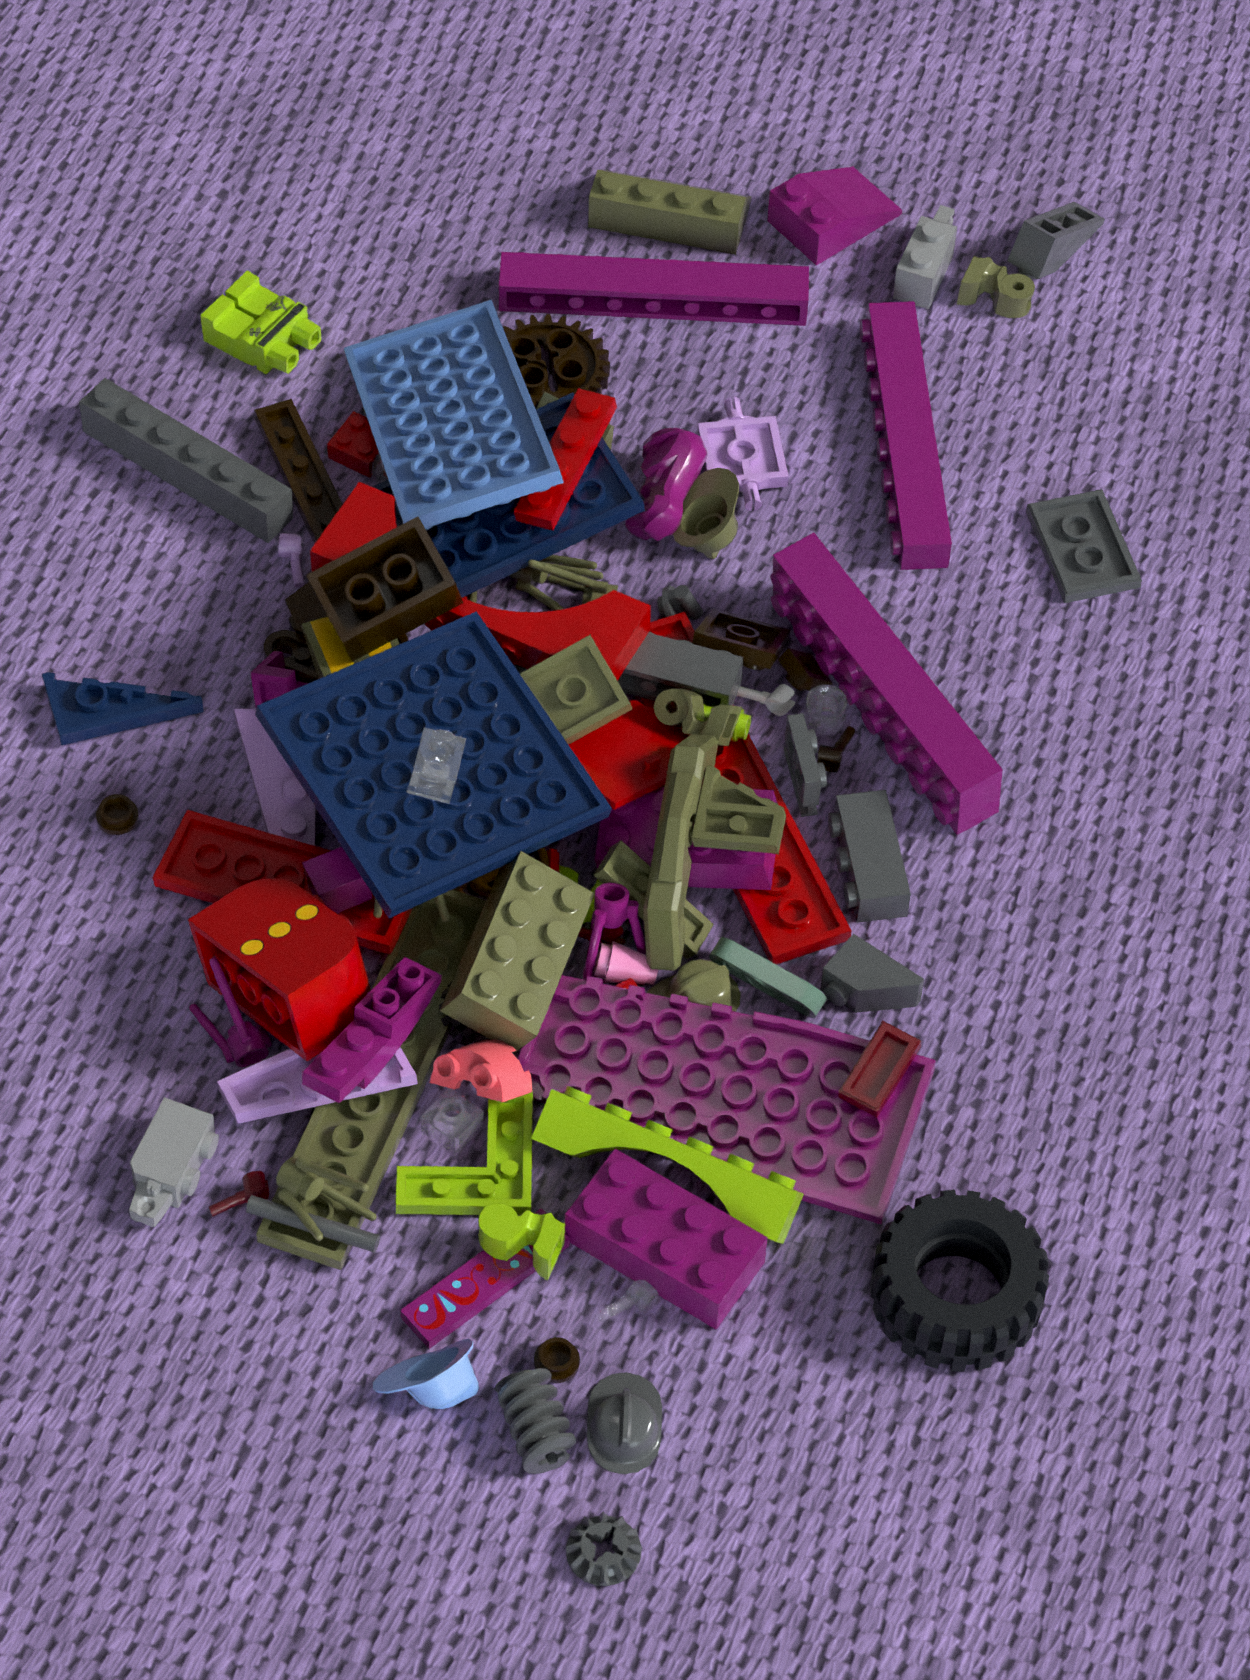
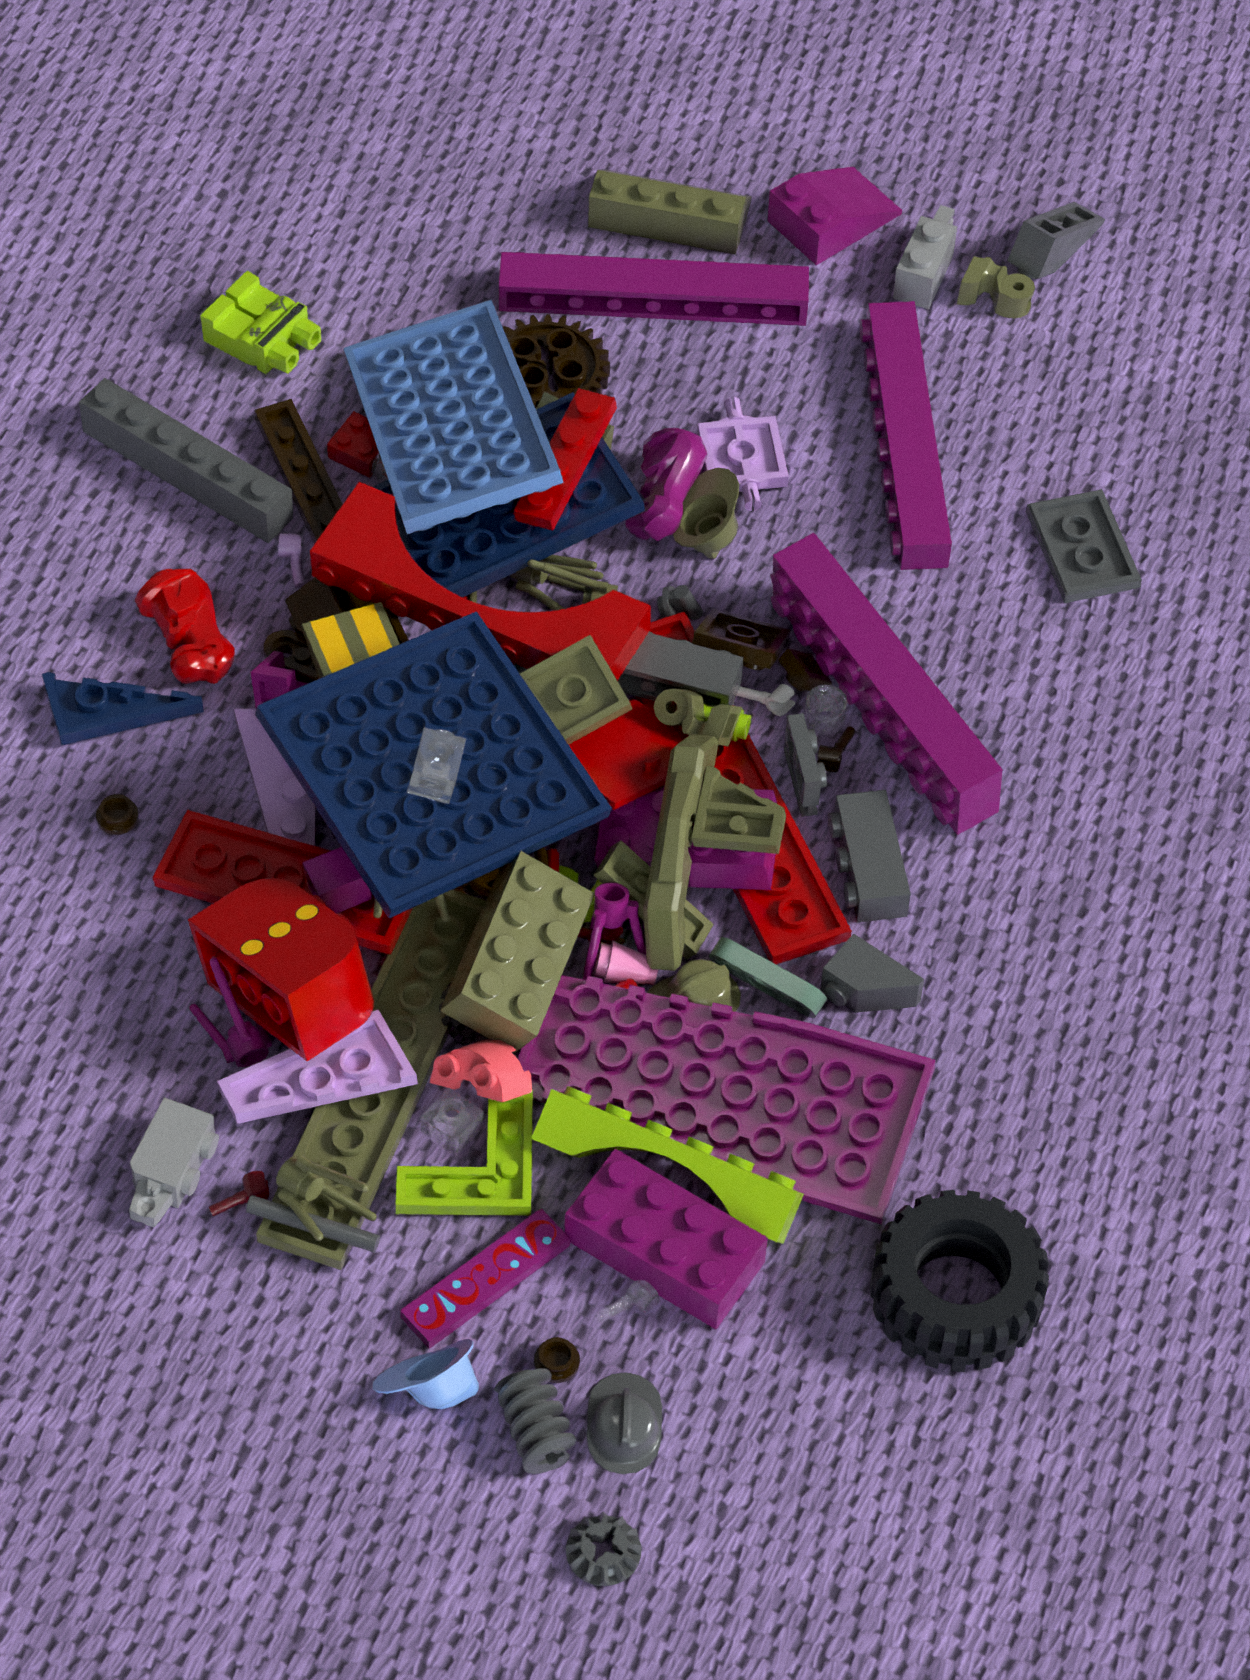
magenta slope [302,957,442,1103] -> none
dark brown brick [306,516,463,662] -> none
lime leg [478,1203,565,1281] -> none
dark red tile [838,1021,921,1118] -> none
none -> red animal [135,569,235,684]

